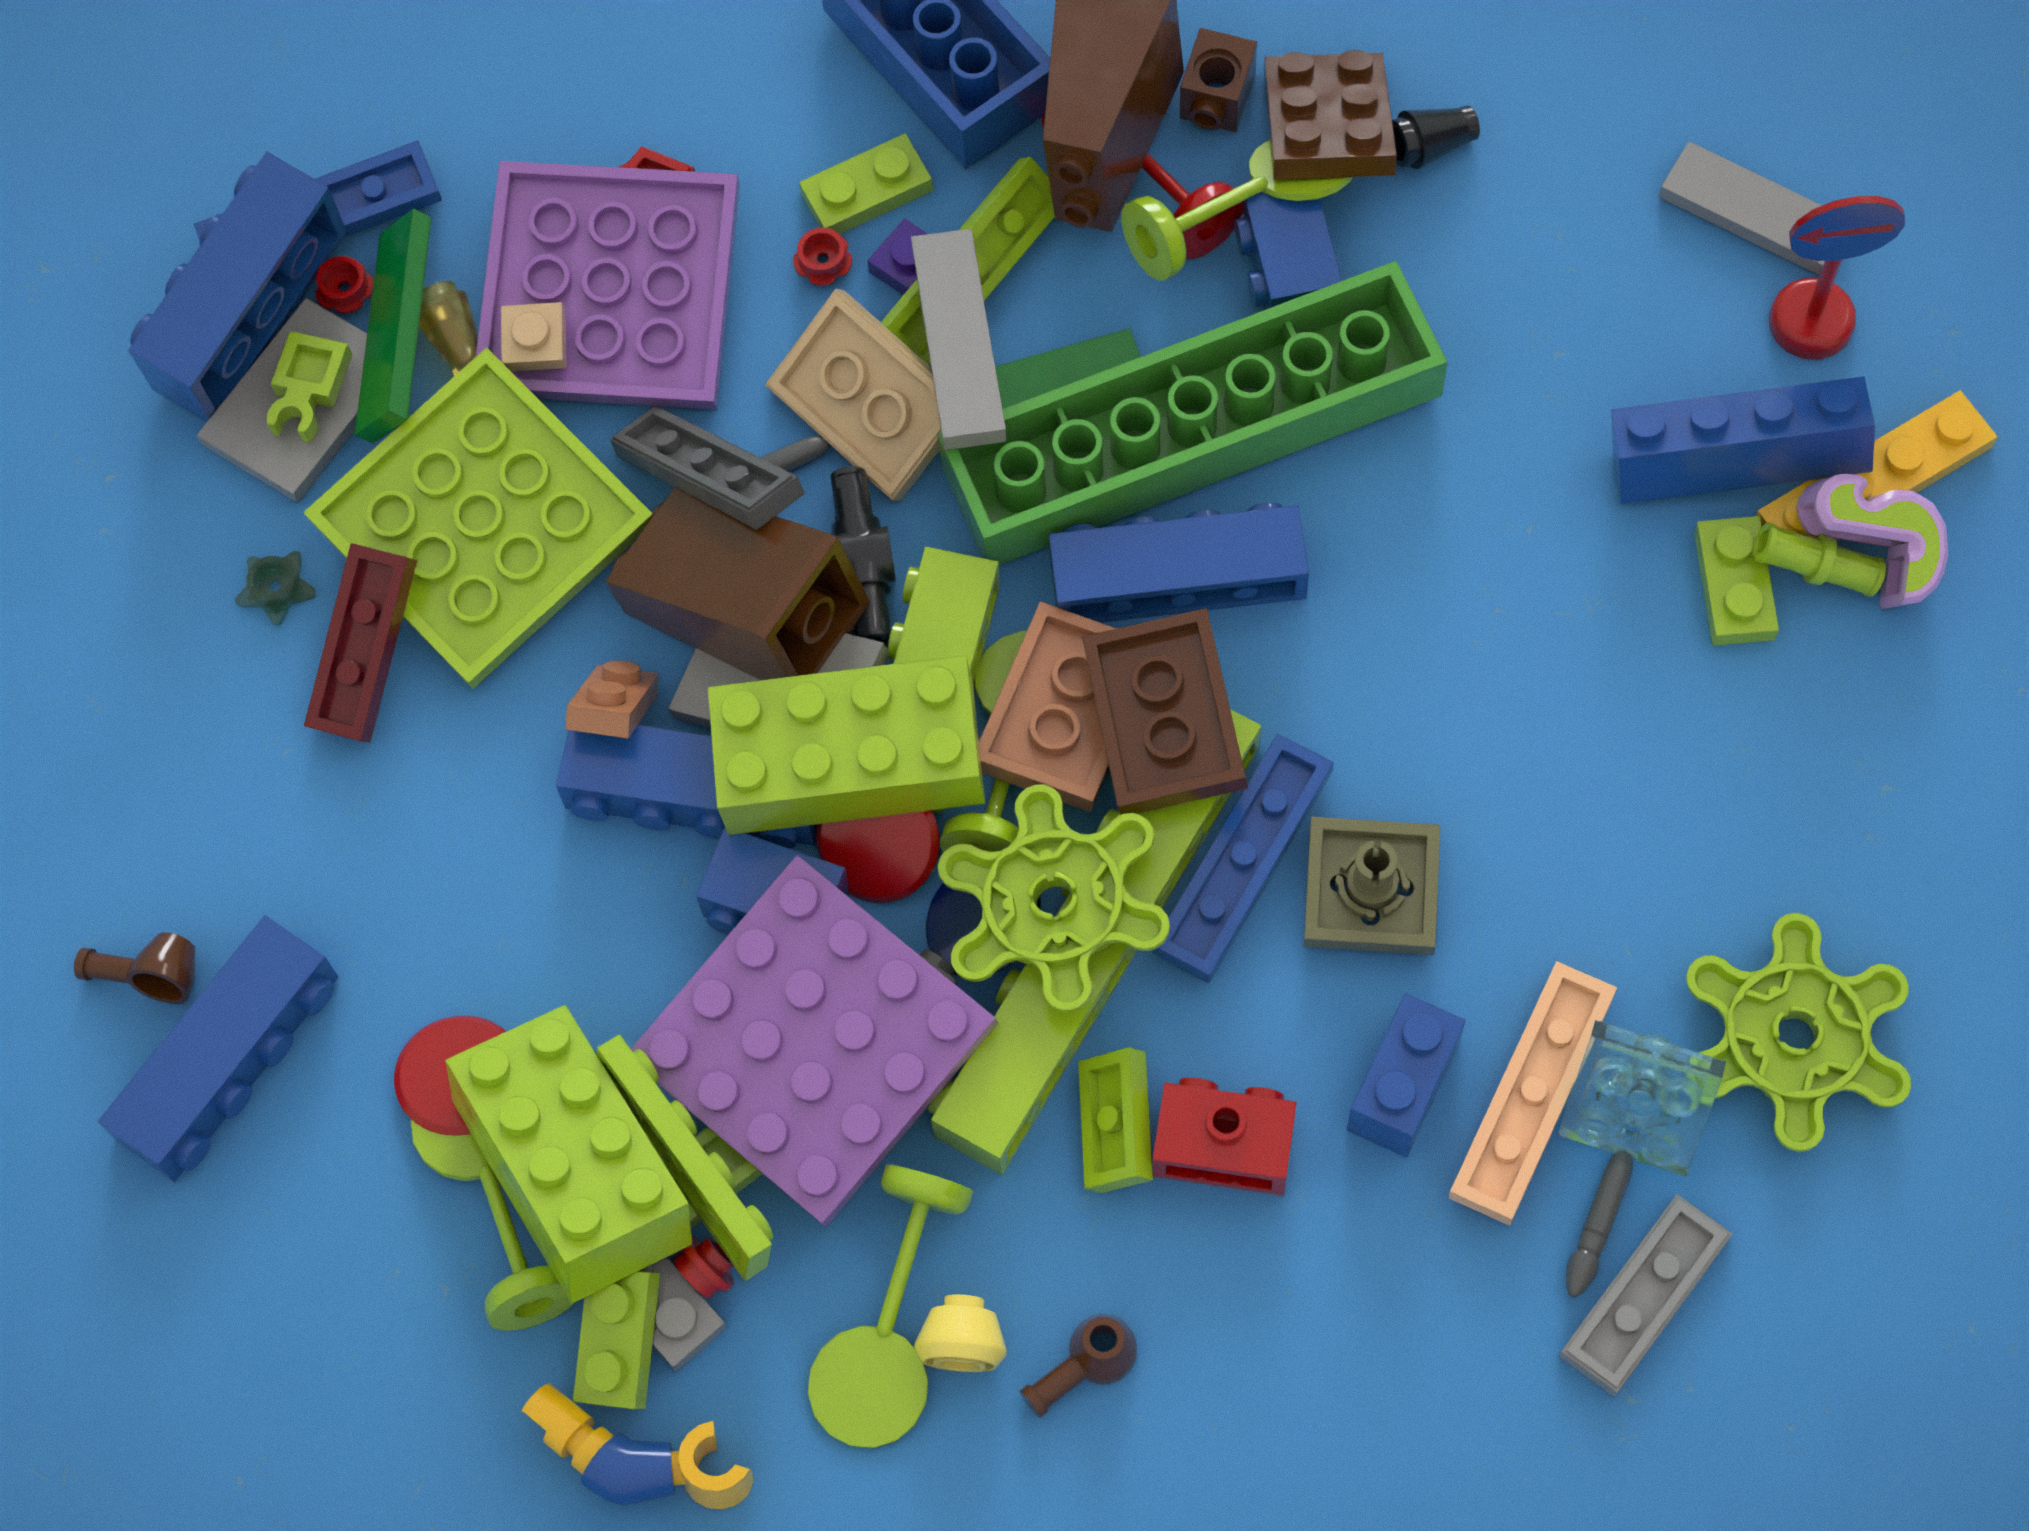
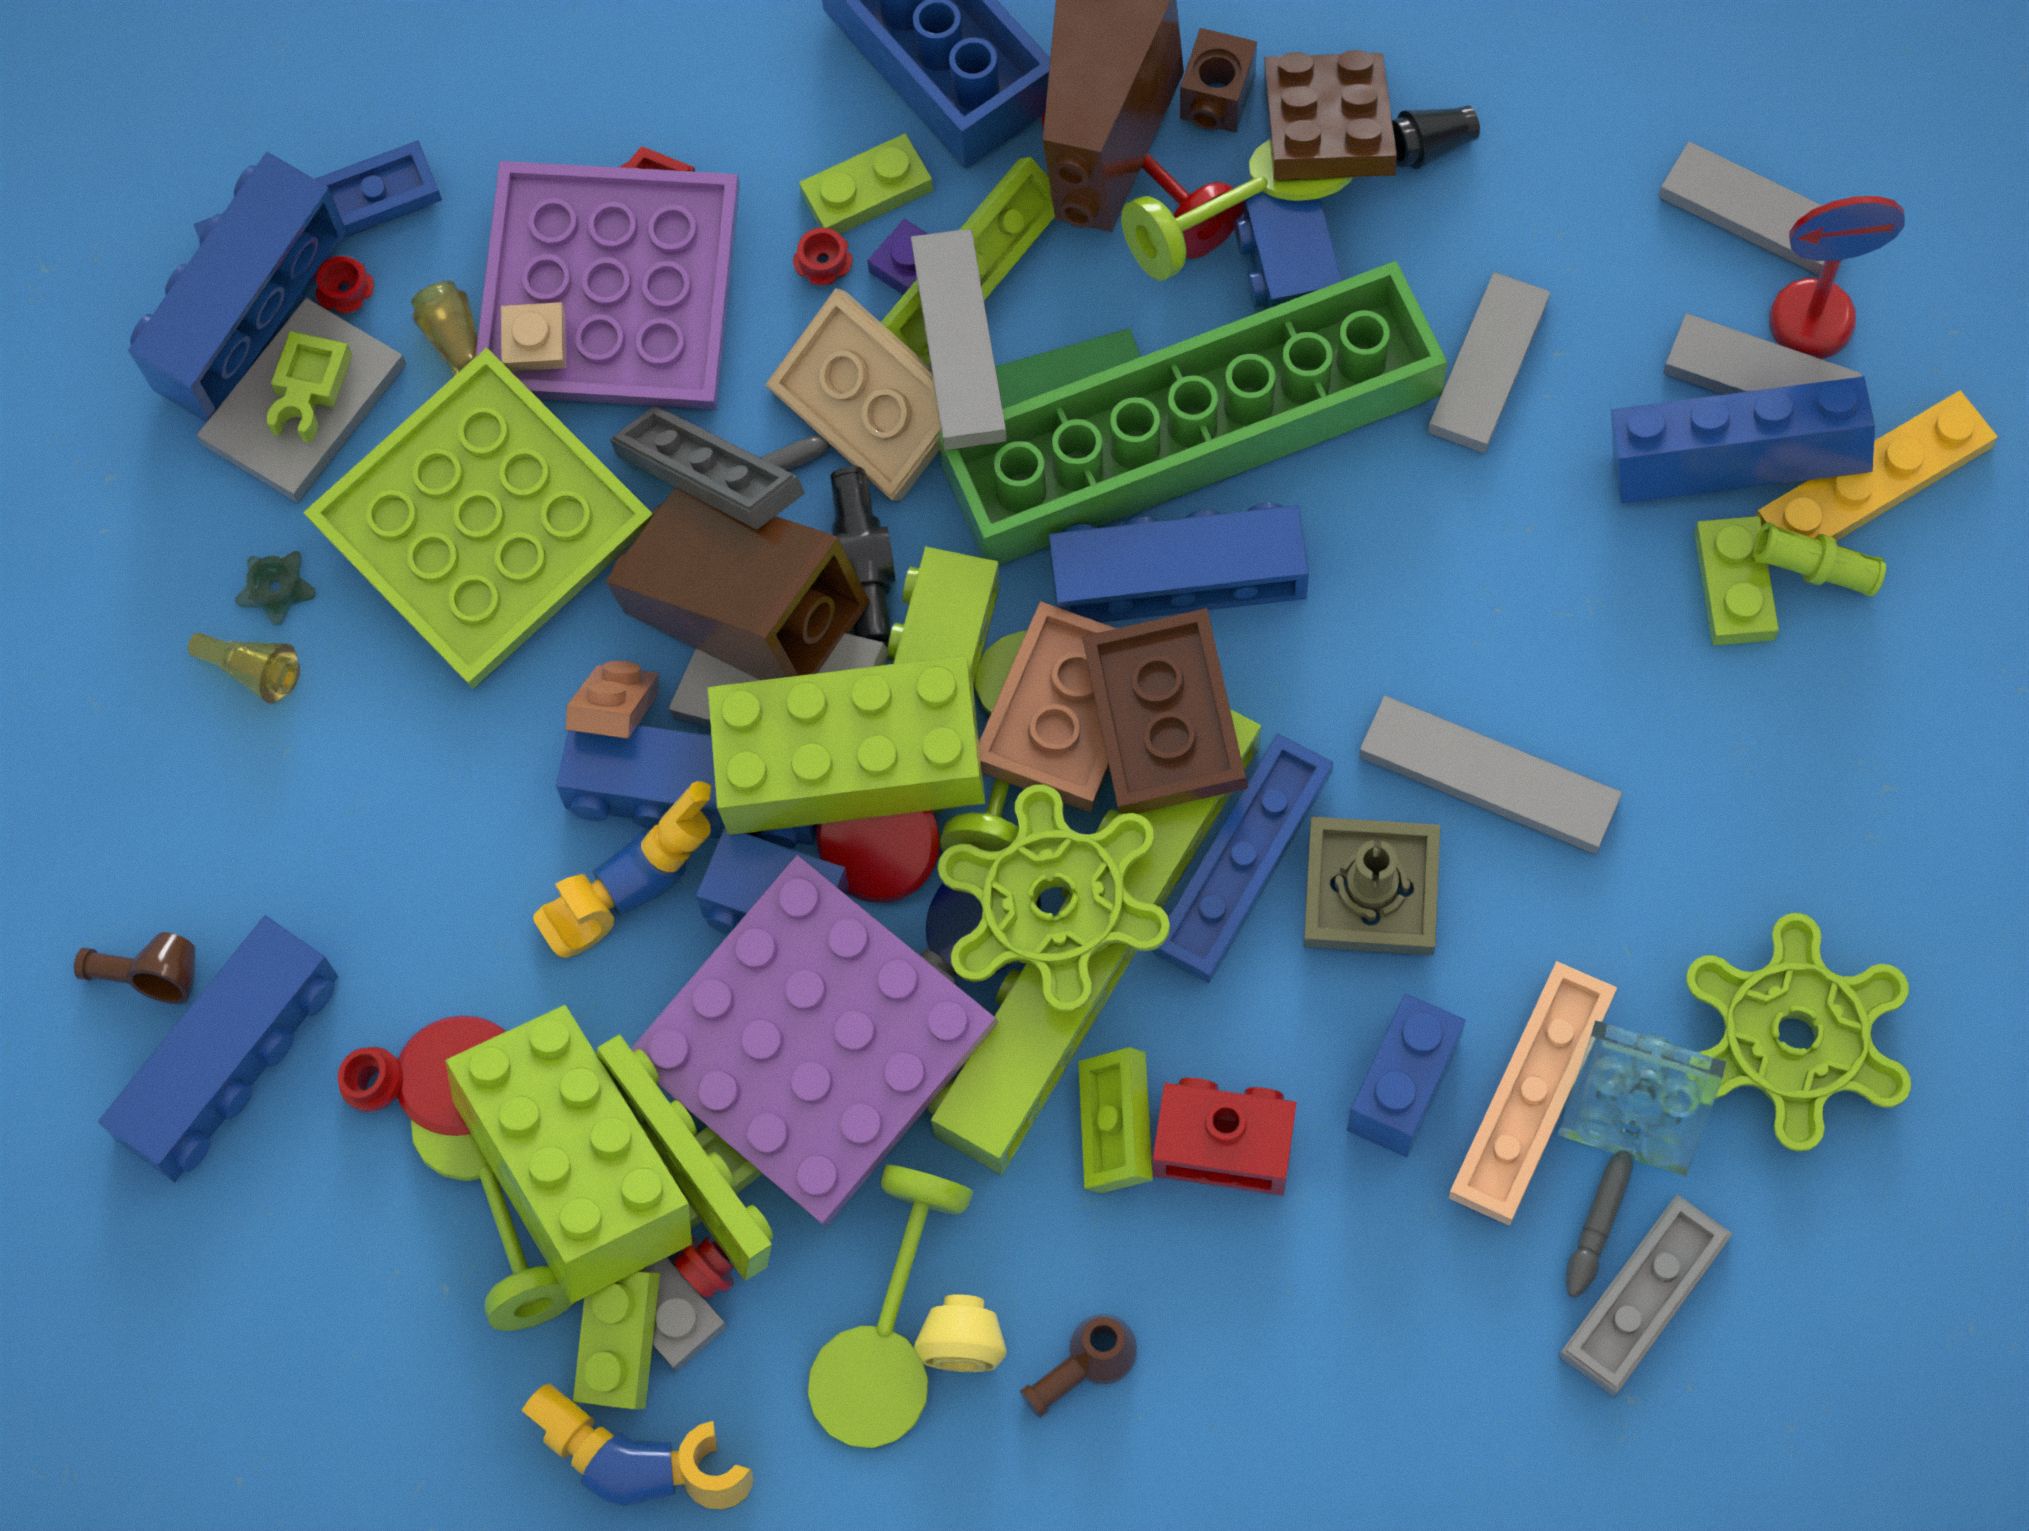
dark red plate [304,543,417,743] -> none
green tile [354,208,431,444] -> none
lavender animal [1797,474,1948,609] -> none
none -> clear yellow cone [188,632,300,703]
none -> red plate [337,1047,403,1112]
none -> yellow piece [533,781,712,959]
none -> light grey tile [1359,695,1622,855]
none -> light grey tile [1428,272,1551,454]
none -> light grey tile [1663,313,1862,394]

